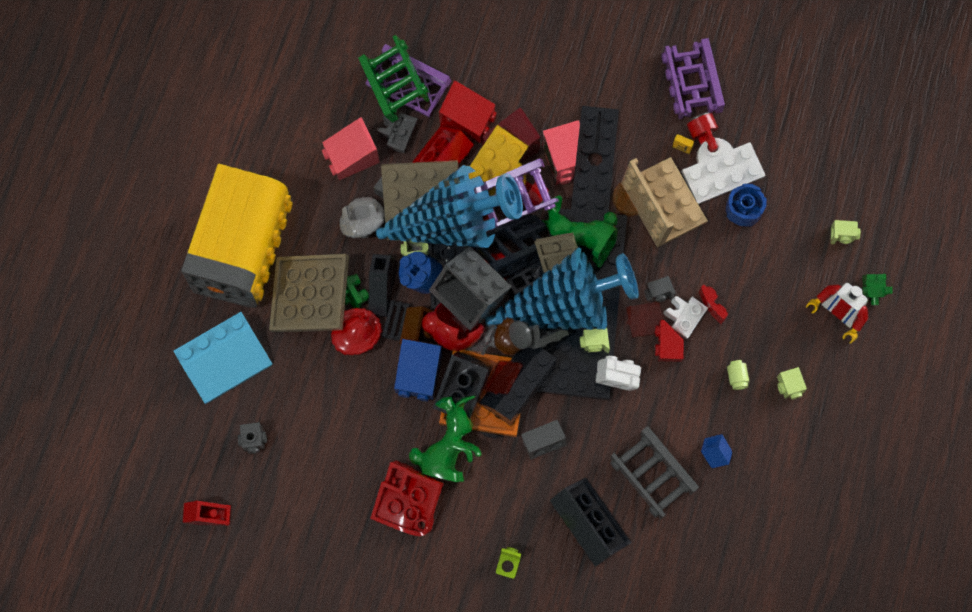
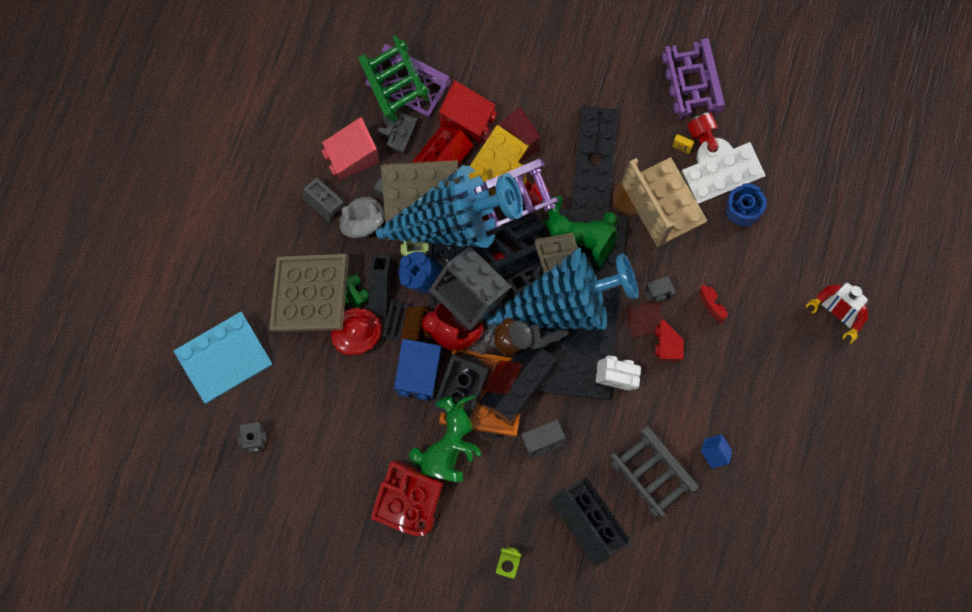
yellow piece [181,163,293,308] -> none
red slope [183,501,231,526] -> none
coral slope [542,120,580,185] -> none
yellowish green window [580,328,610,353] -> none
white plate [663,296,708,340] -> none
yellowish green brick [727,360,750,390] -> none
yellowish green brick [777,367,807,400] -> none
yellowish green brick [831,220,861,244] -> none
green piece [861,274,893,305] -> none
none -> dark grey hinge [303,178,343,222]

